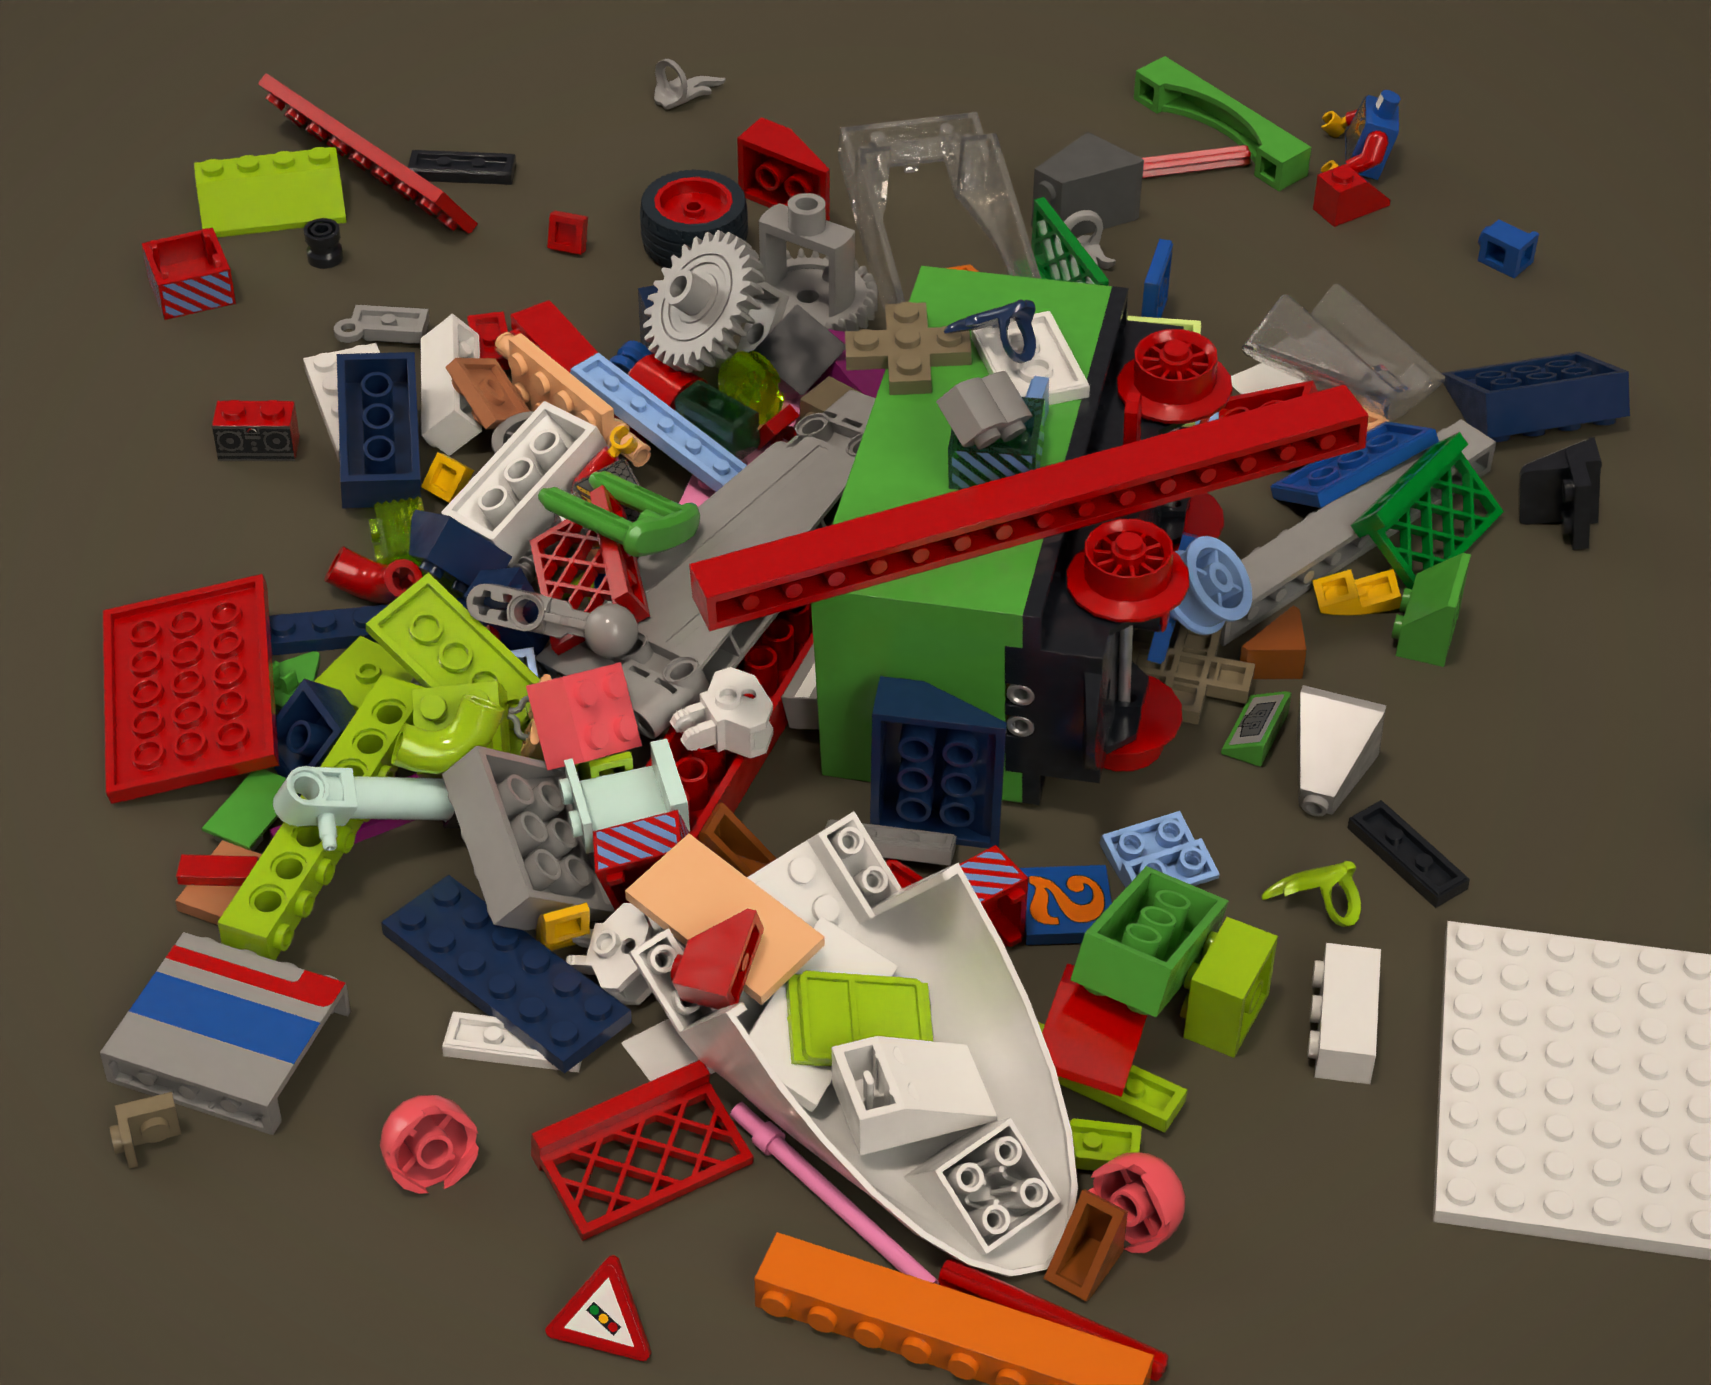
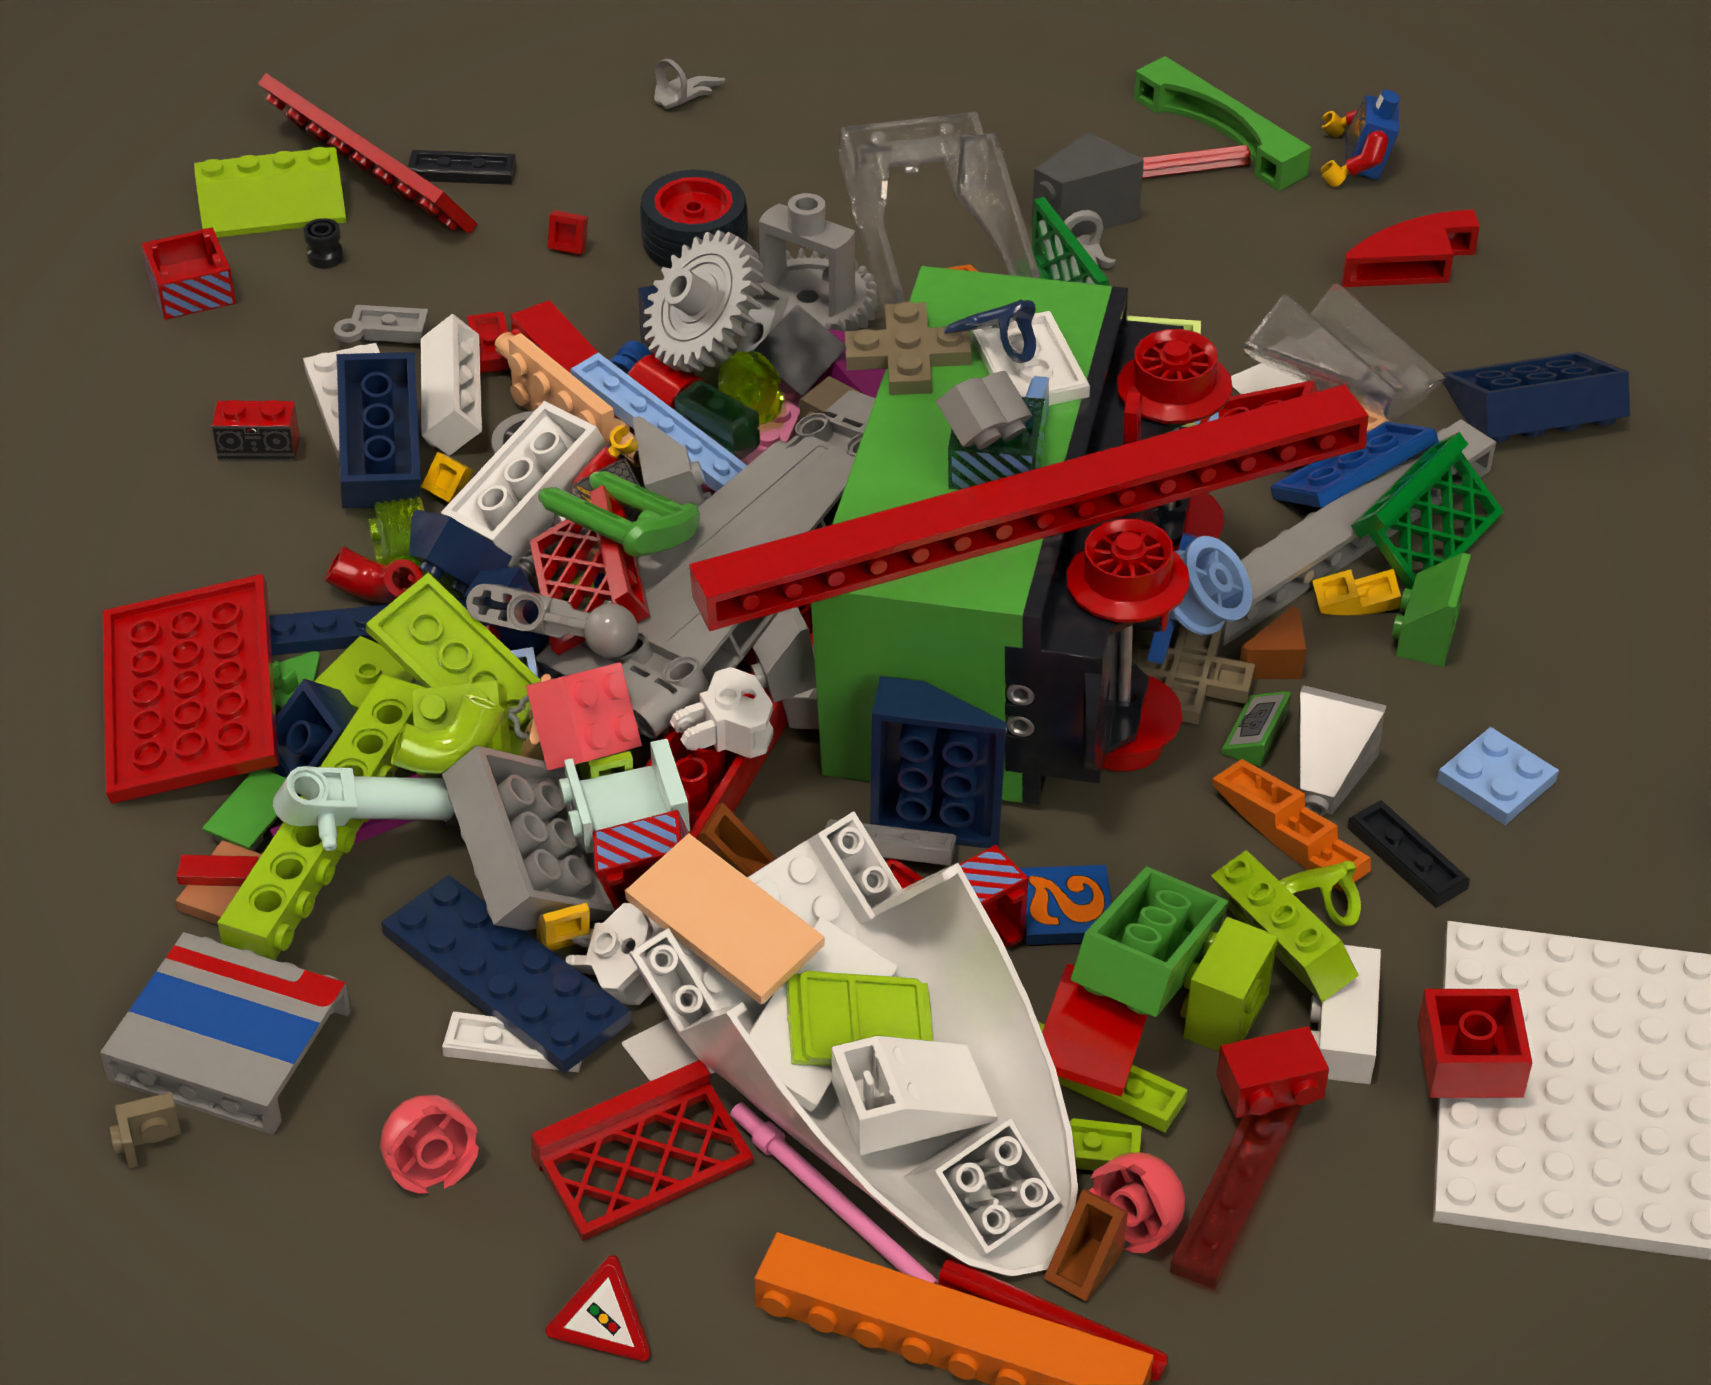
nougat plate [445,358,530,429] -> none
red slope [671,908,764,1010] -> none
red slope [737,117,830,221] -> none
red tile [749,404,800,450] -> none
light blue slope [1099,811,1220,888] -> none
blue tile [1141,239,1173,318] -> none
red slope [1313,164,1391,227] -> none
blue brick [1478,219,1539,278] -> none
black piece [1518,437,1602,550] -> none
none -> light grey slope [632,416,712,507]
none -> light grey slope [751,607,816,703]
none -> clear red plate [1169,1104,1305,1290]
none -> lime brick [1211,850,1359,1002]
none -> orange slope [1212,759,1371,892]
none -> red brick [1216,1026,1329,1118]
none -> red slope [1341,209,1480,287]
none -> red brick [1417,989,1533,1098]
none -> light blue plate [1437,727,1559,826]

